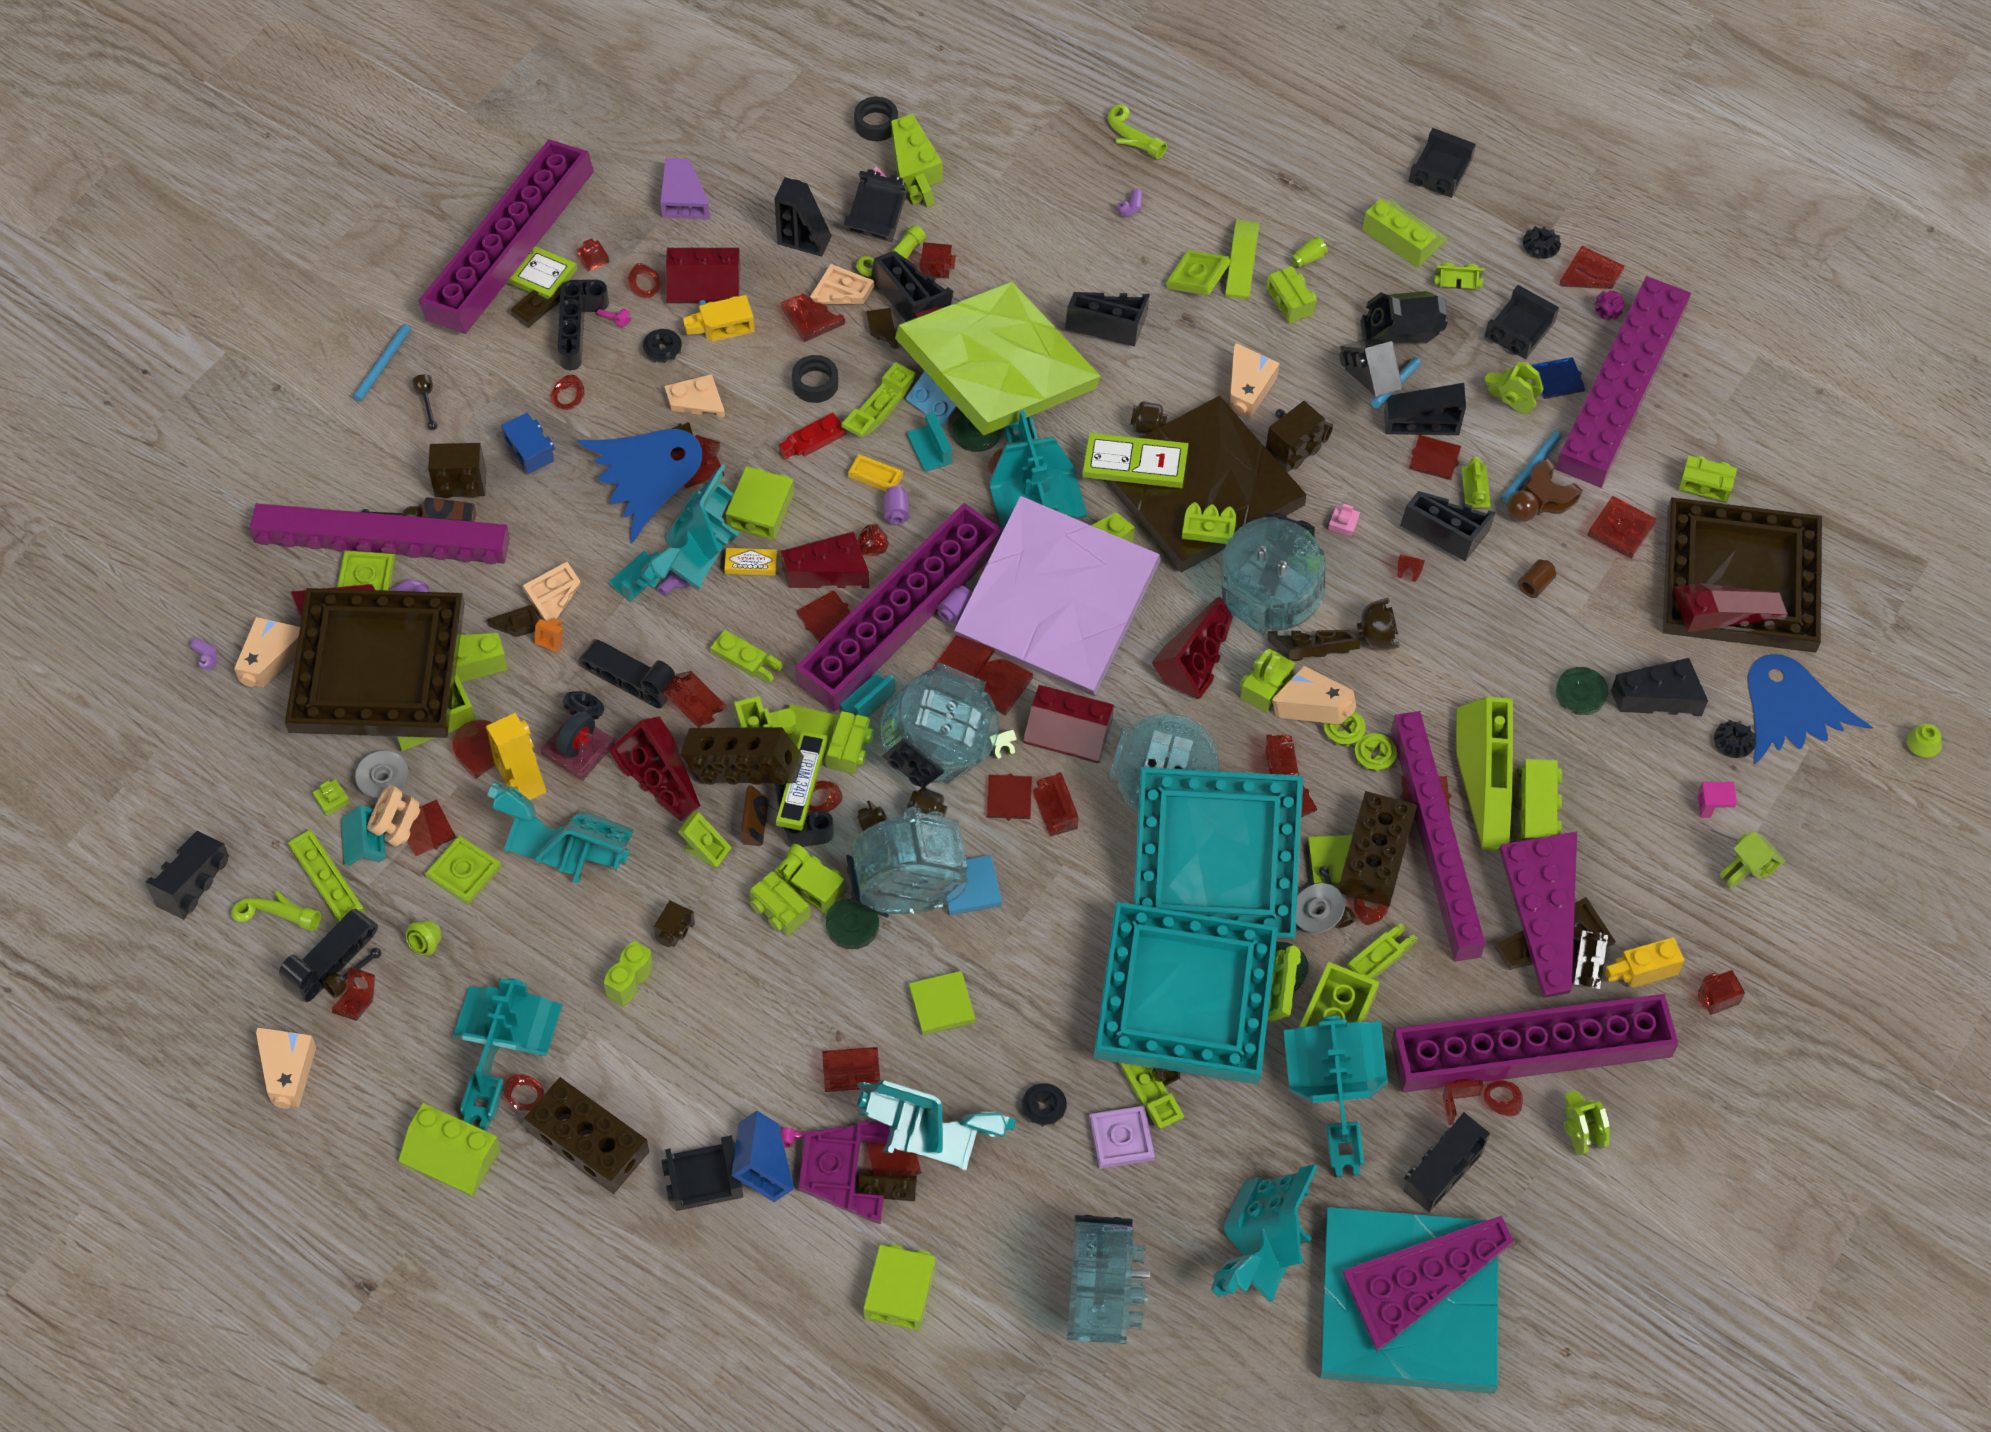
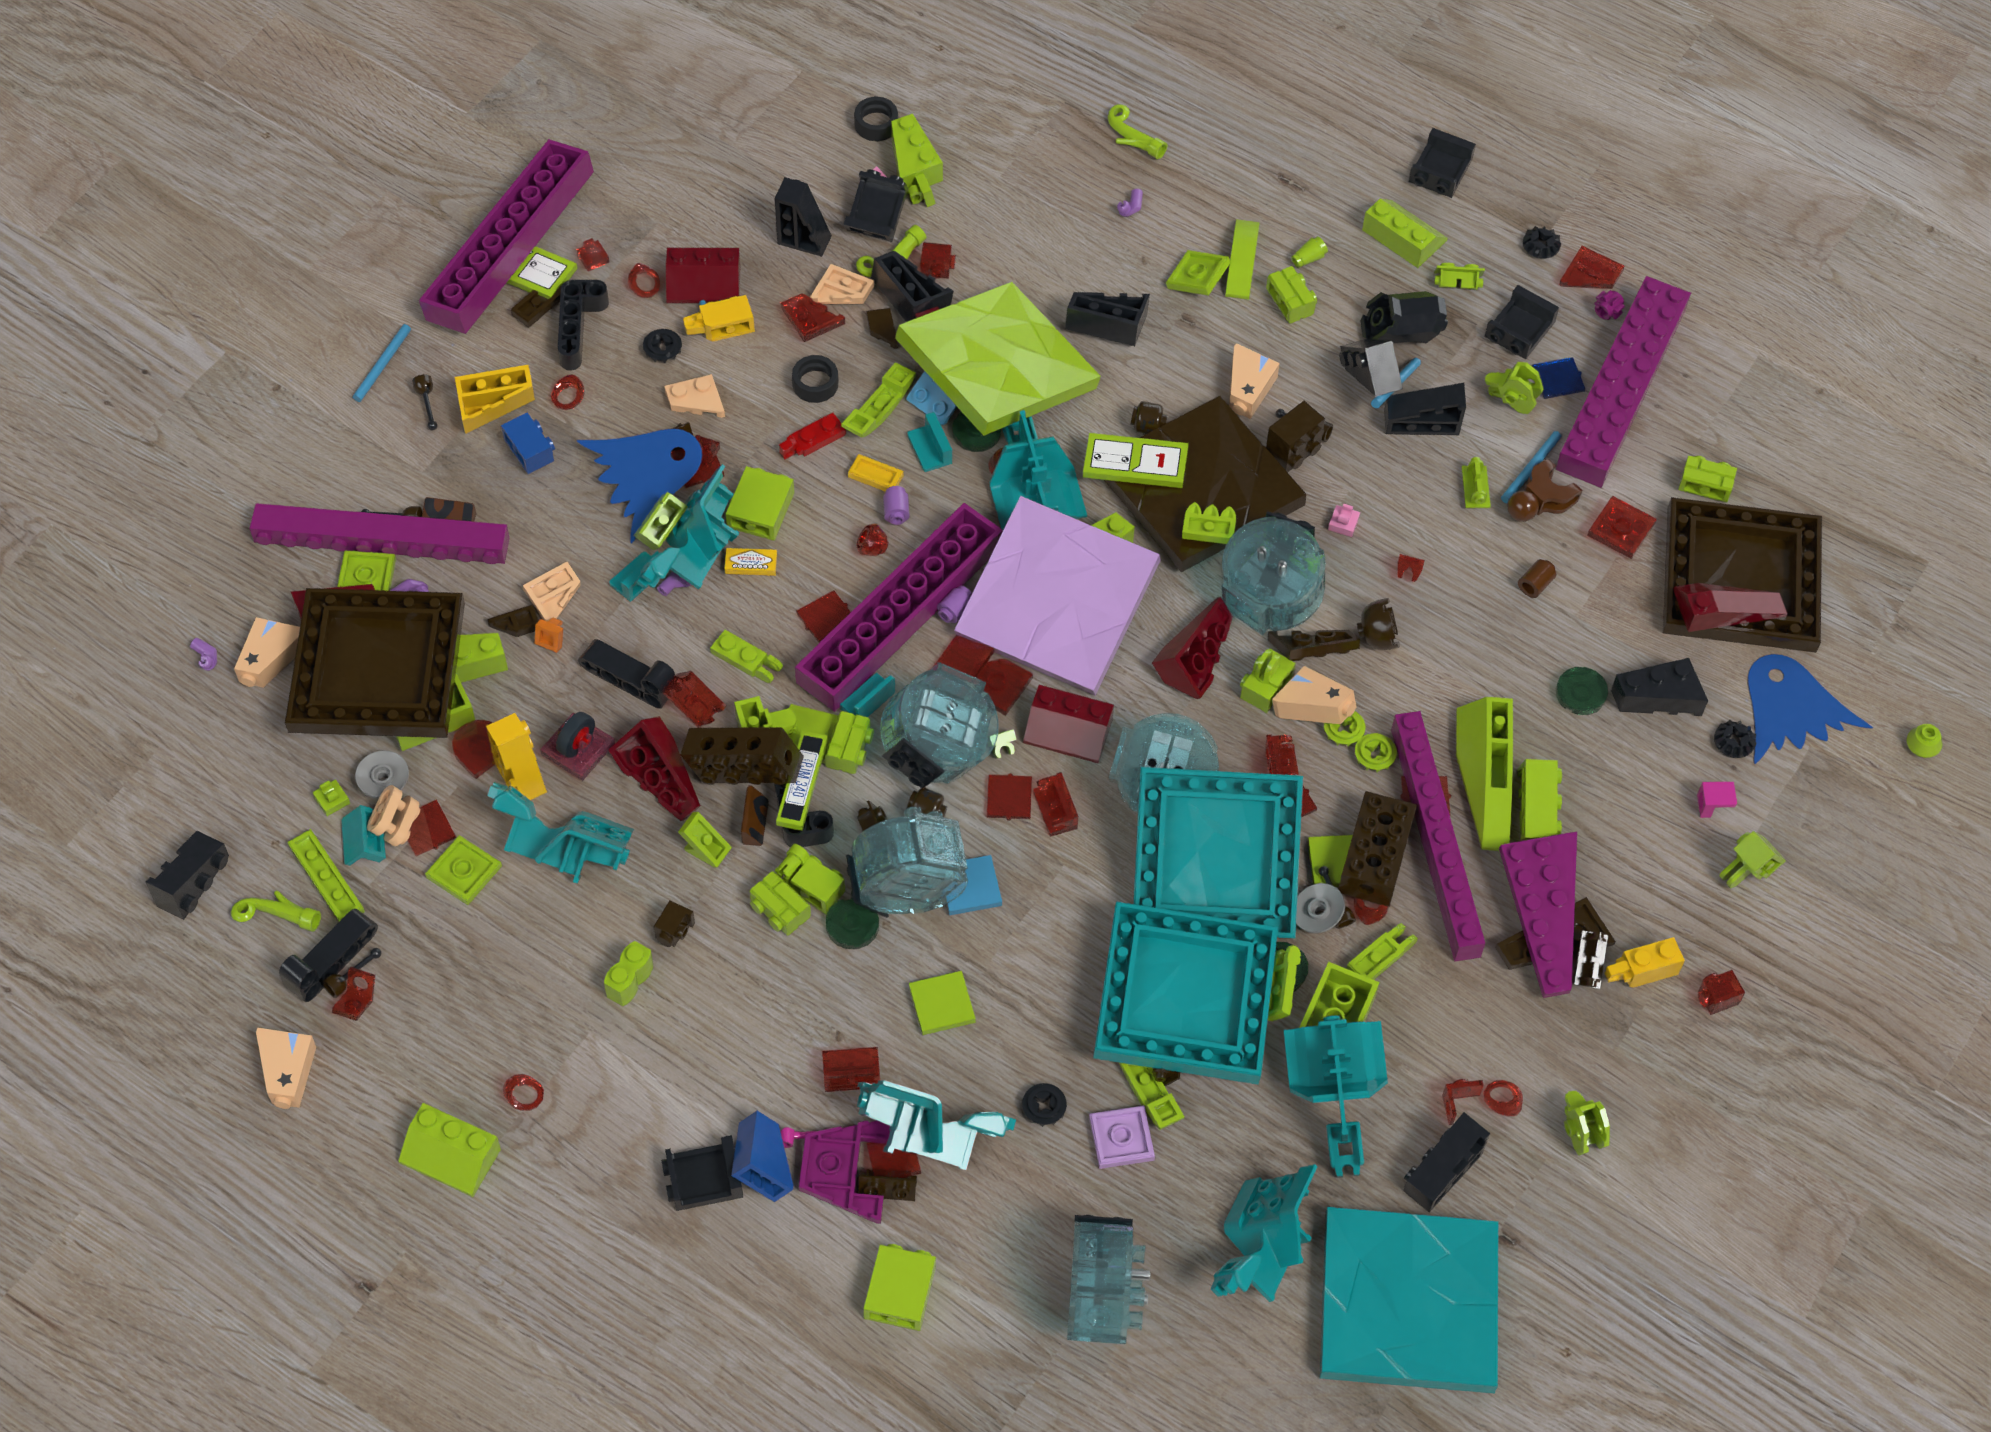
lime cone [406,920,442,956] -> none
dark brown brick [428,443,487,498] -> none
teal piece [451,978,563,1131] -> none
dark brown brick [523,1077,649,1195] -> none
black gear [563,691,605,720] -> none
dark pink hand [597,308,632,328] -> none
medium lavender slope [660,158,710,219] -> none
dark red wedge [781,531,870,588] -> none
clear red piece [808,781,843,812] -> none
magenta wing [1342,1215,1513,1353] -> none
magenta brick [1391,994,1679,1093] -> none
black wedge [1400,491,1496,561] -> none
clear red piece [1409,435,1461,480] -> none
none -> yellow wedge [455,365,535,434]
none -> lime brick [633,492,688,550]

